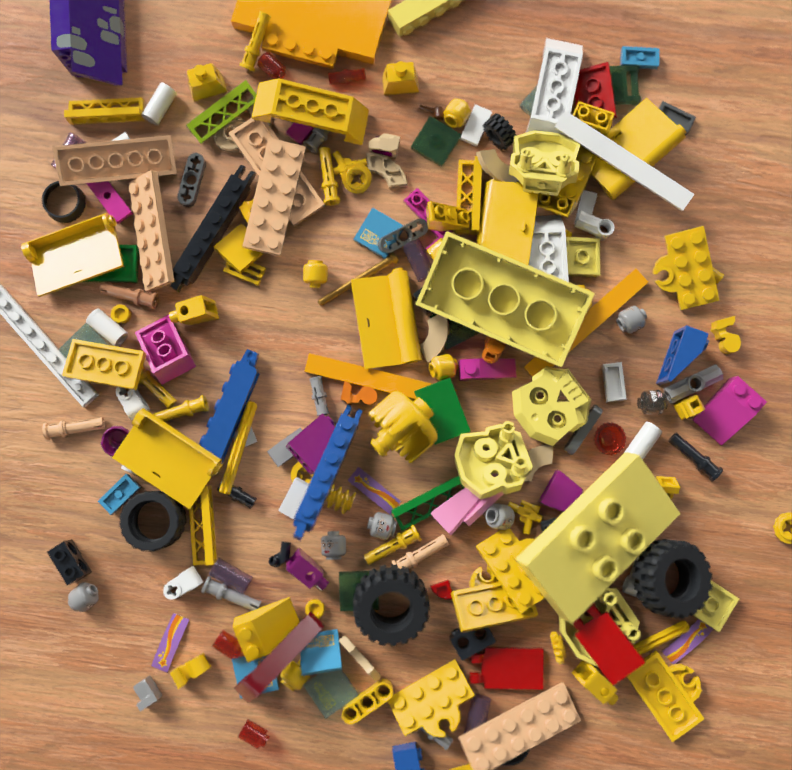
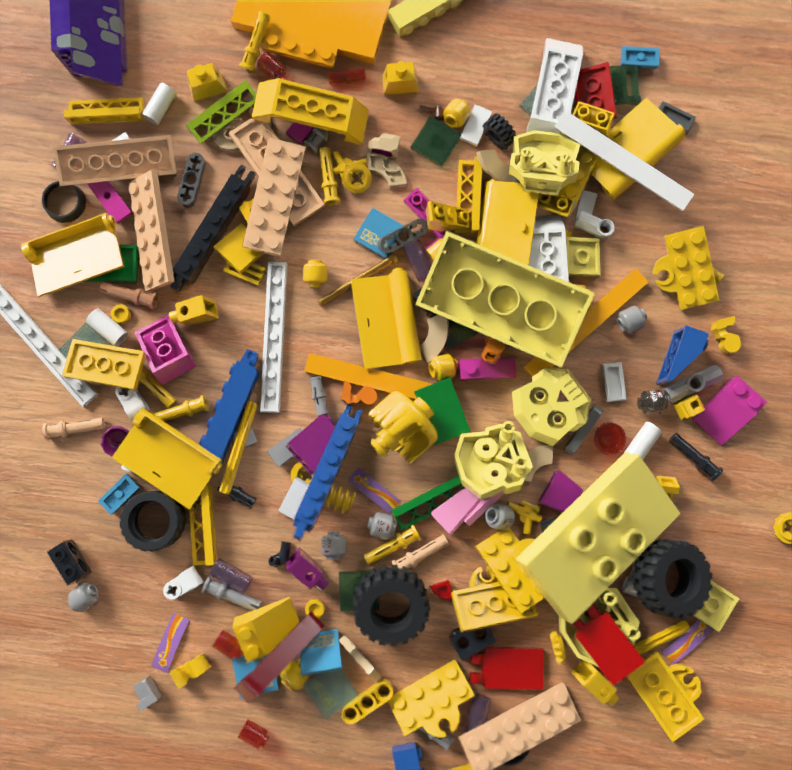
none -> white tile [260,262,288,413]

